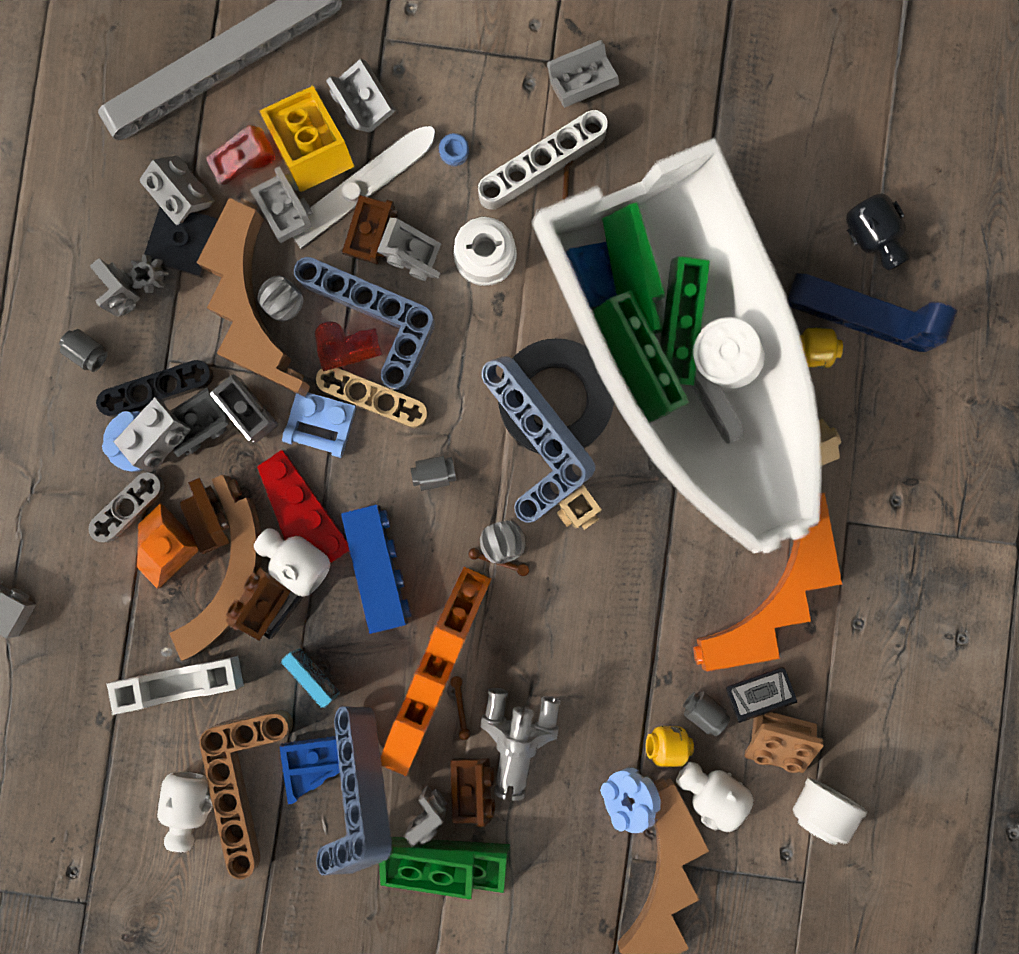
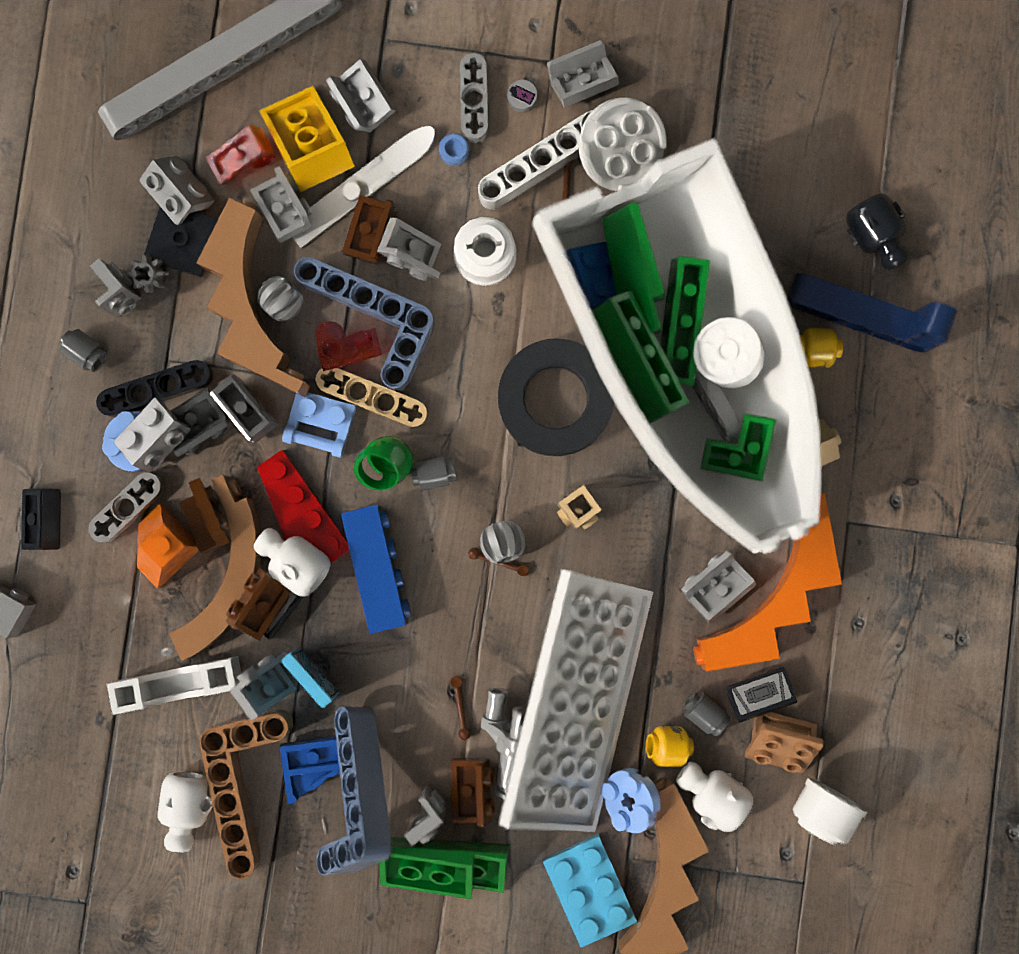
orange arch [381,567,492,776] -> none
sand blue beam [481,356,595,523] -> none
none -> black slope [21,488,61,550]
none -> light grey bracket [230,652,297,721]
none -> green helmet [353,435,413,491]
none -> light grey beam [460,53,488,143]
none -> white plate [499,570,653,832]
none -> light grey tile [507,80,537,112]
none -> medium azure plate [542,834,637,948]
none -> white tile [579,97,667,191]
none -> light grey bracket [682,550,757,624]
none -> green brick [700,413,776,482]

